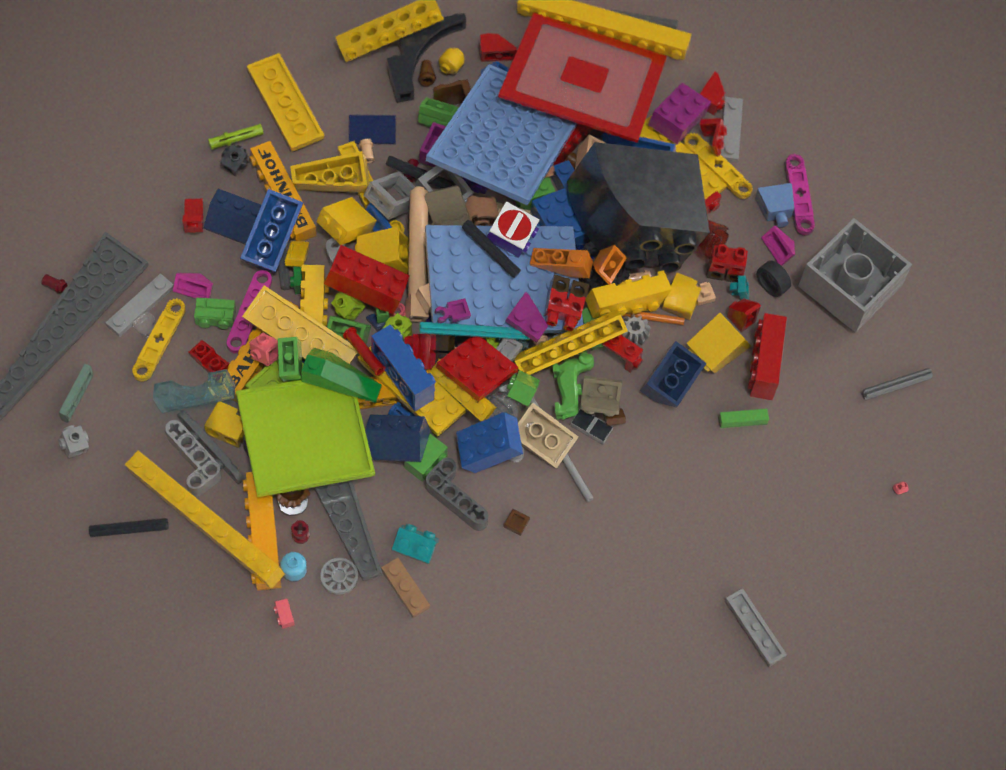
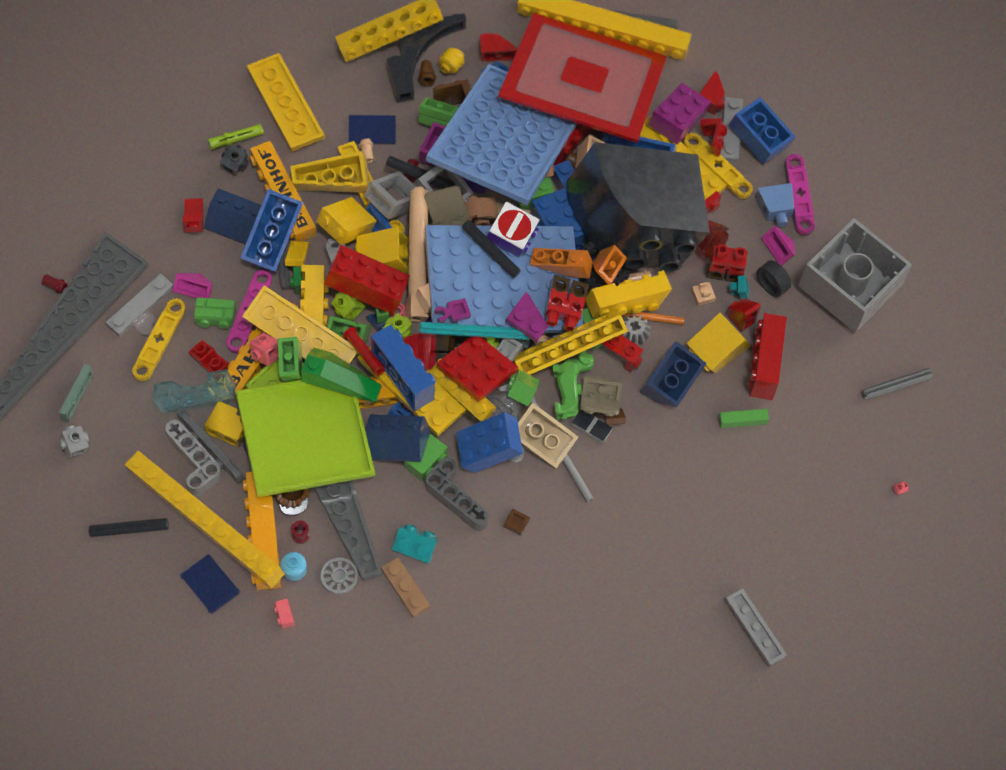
yellow piece [662,273,701,320] -> none
none -> clear blue piece [180,554,240,614]
none -> blue brick [729,97,796,165]

